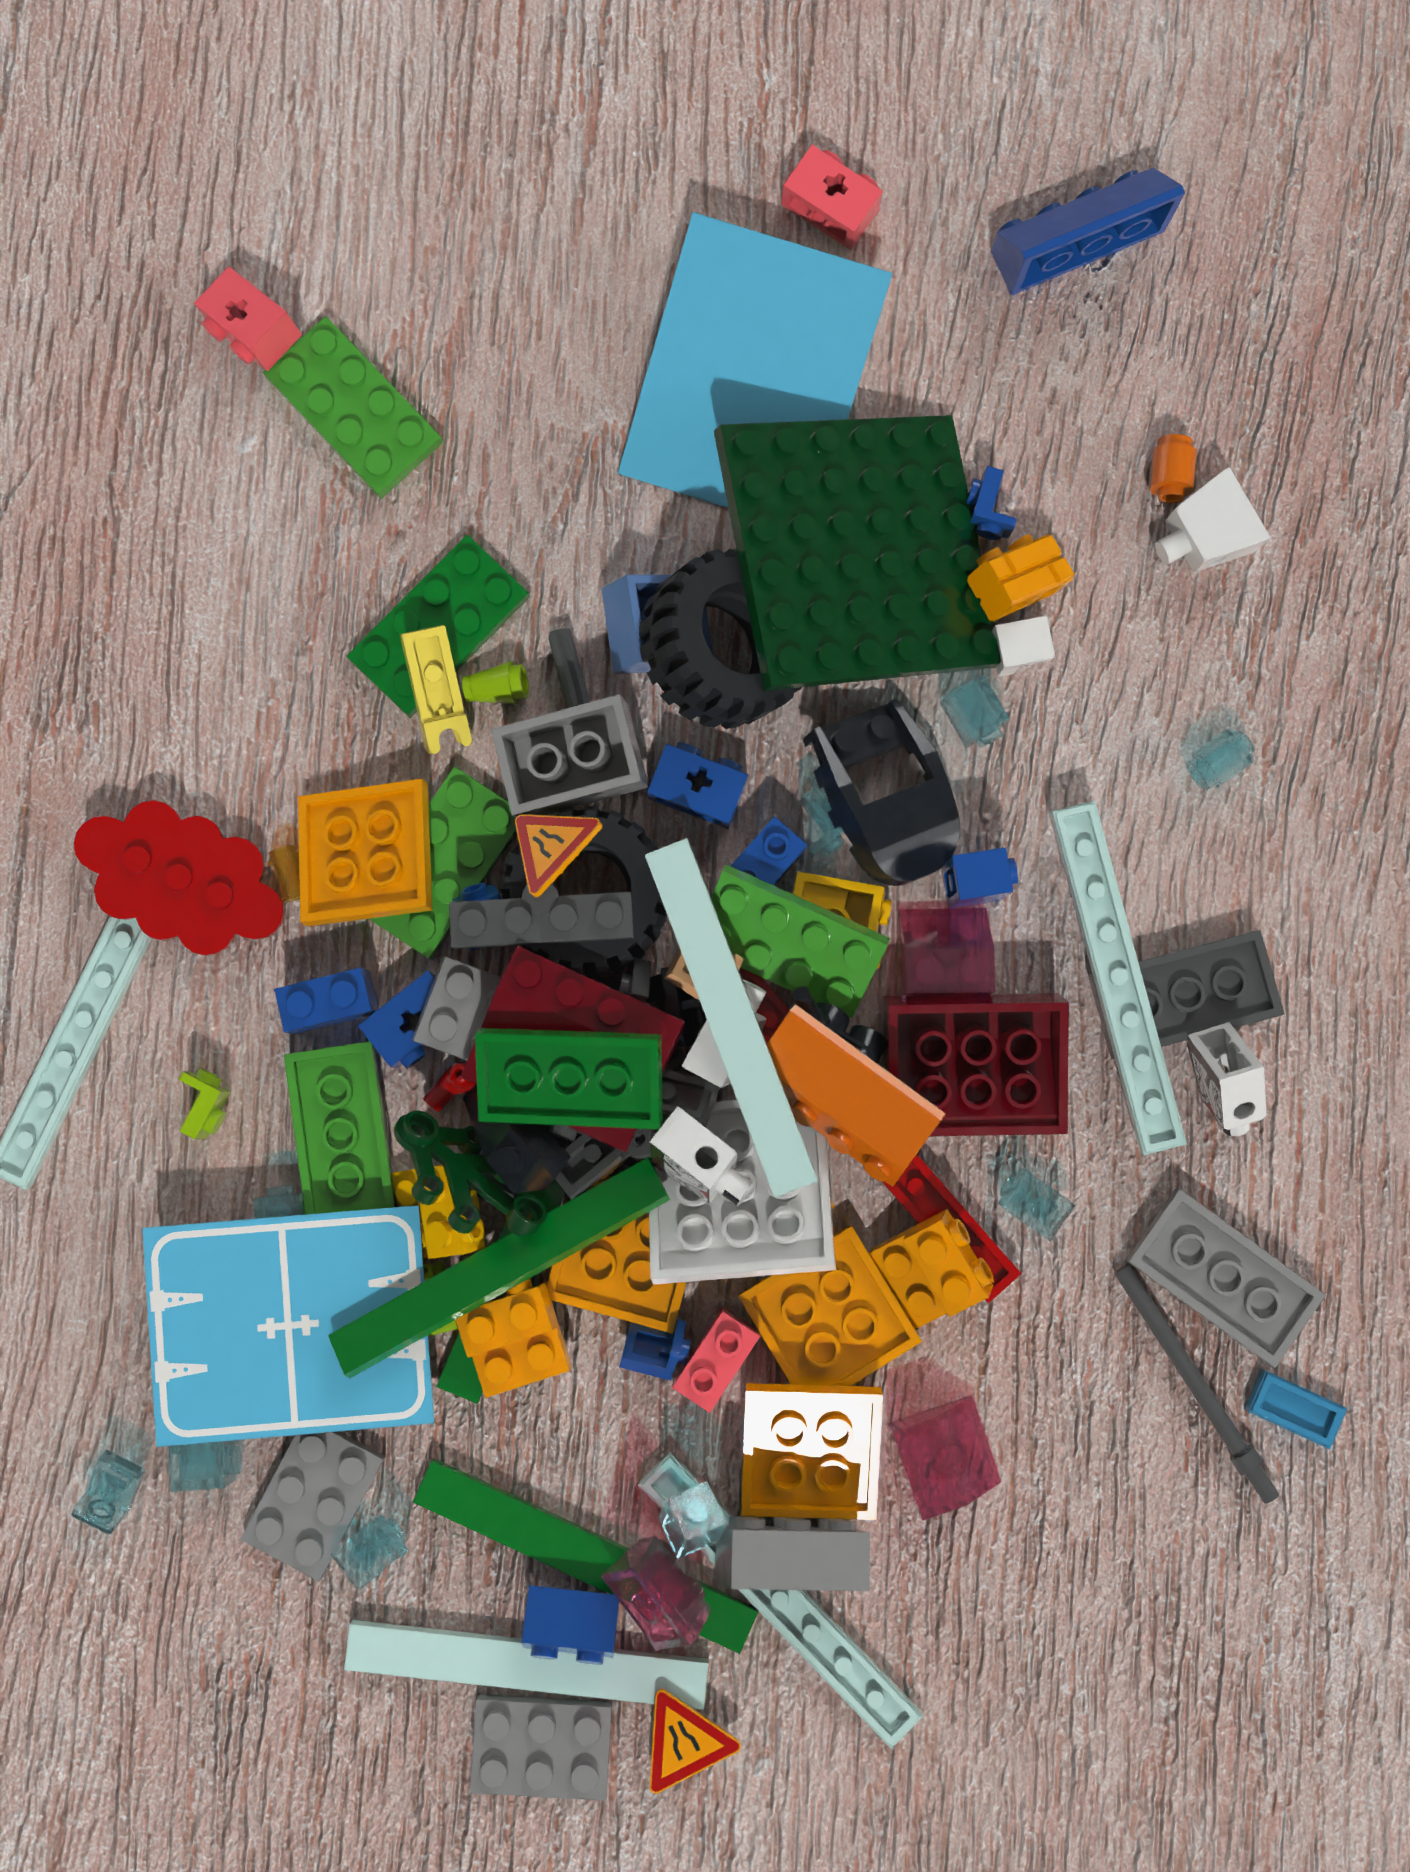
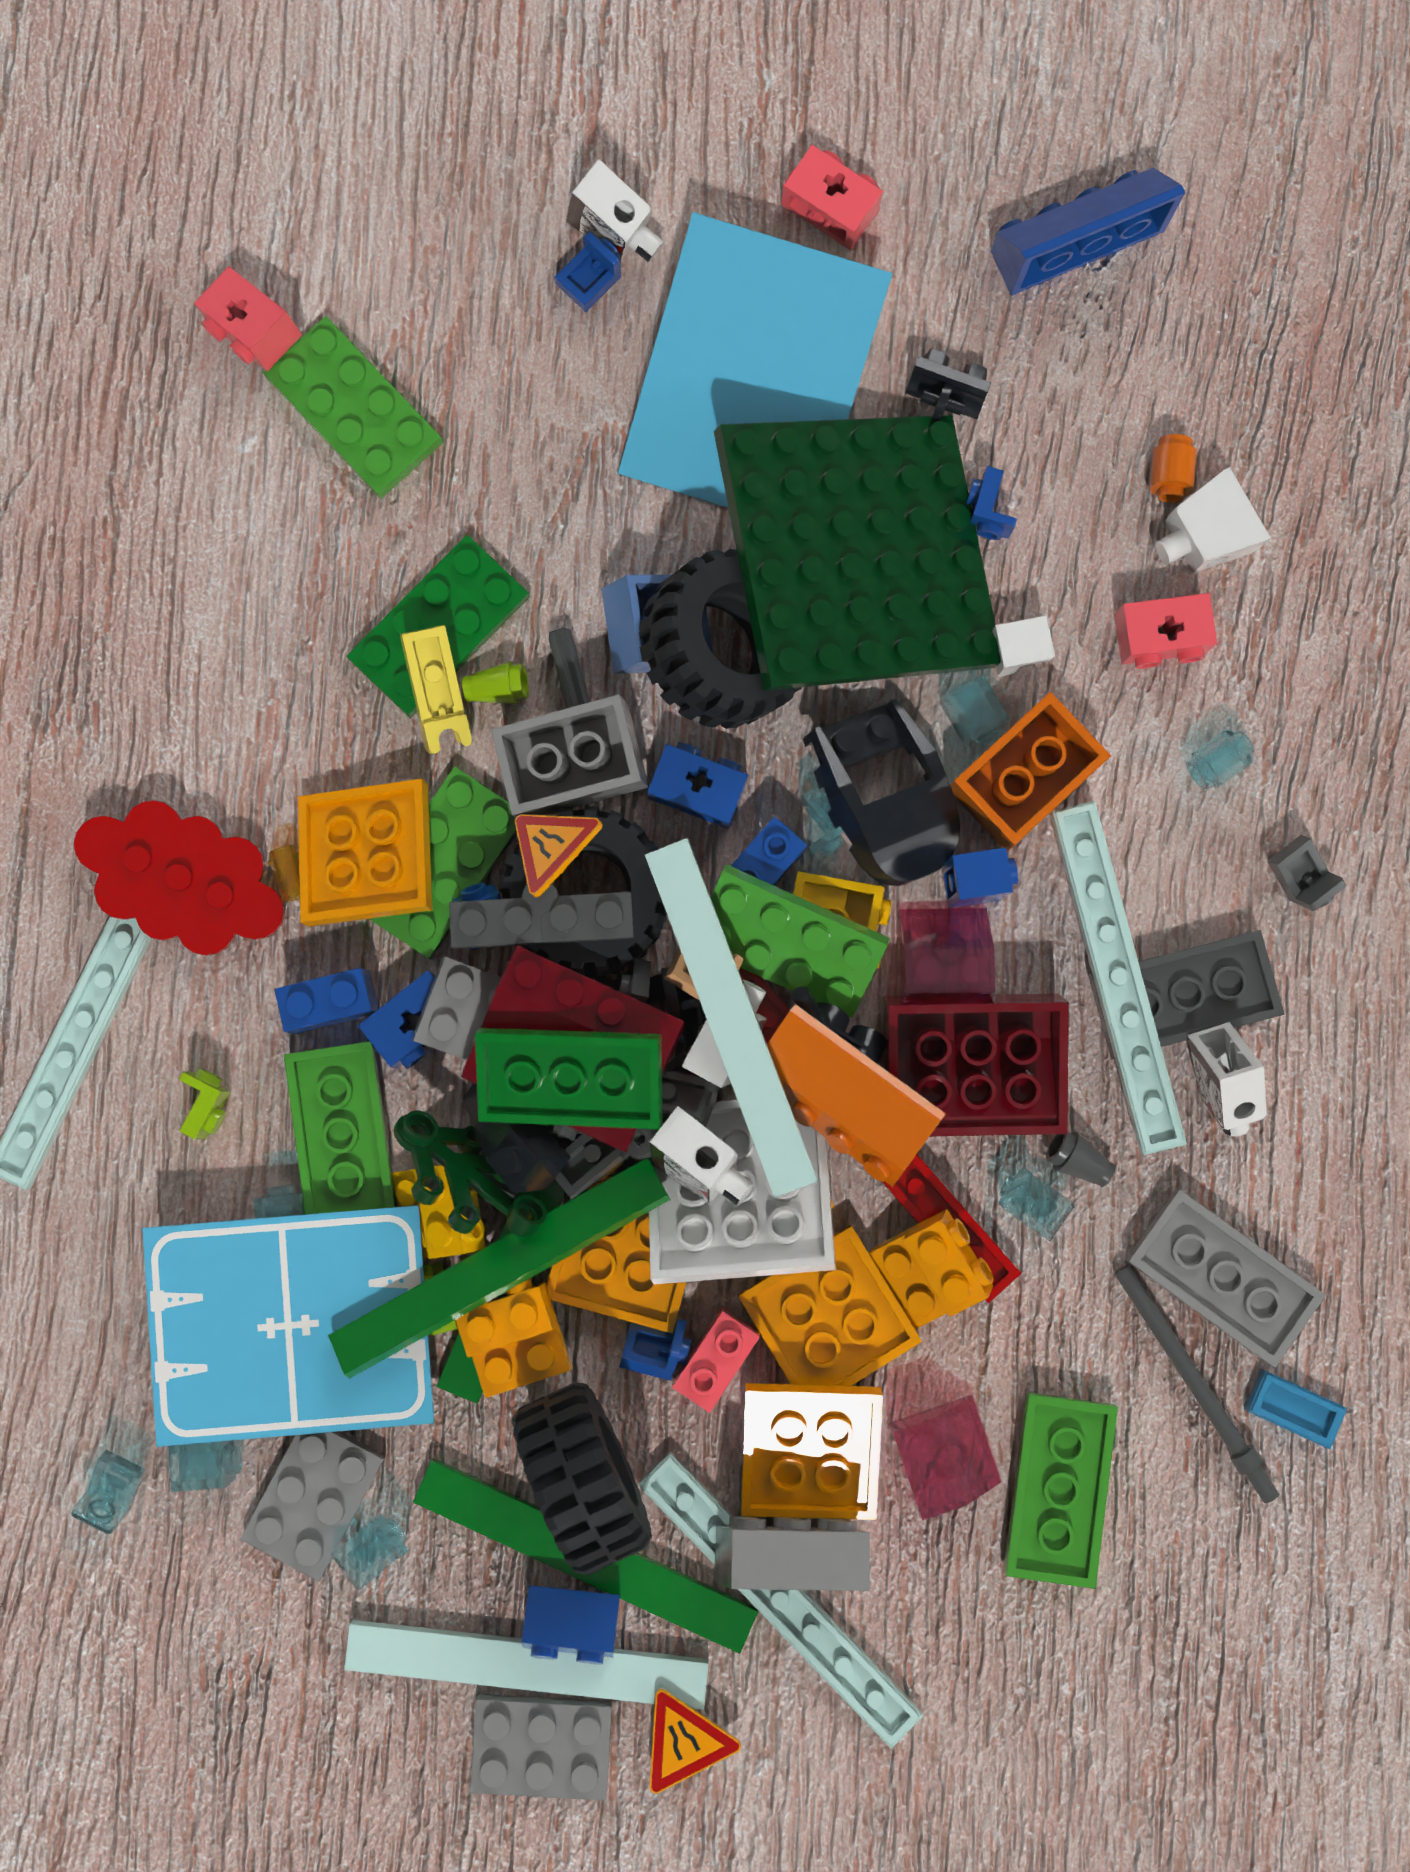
red arm [422,1062,476,1112] -> none
clear pink slope [601,1535,711,1650] -> none
clear light blue brick [658,1481,727,1559] -> none
light orange brick [967,534,1074,621] -> none
none -> black tyre [512,1382,652,1575]
none -> blue bracket [554,231,621,312]
none -> white torso [566,159,664,263]
none -> black hips [905,348,991,421]
none -> orange brick [950,692,1111,851]
none -> bright green plate [1003,1391,1118,1589]
none -> dark grey cone [1046,1131,1115,1187]
none -> coral brick [1114,593,1218,669]
none -> dark grey bracket [1267,835,1346,911]

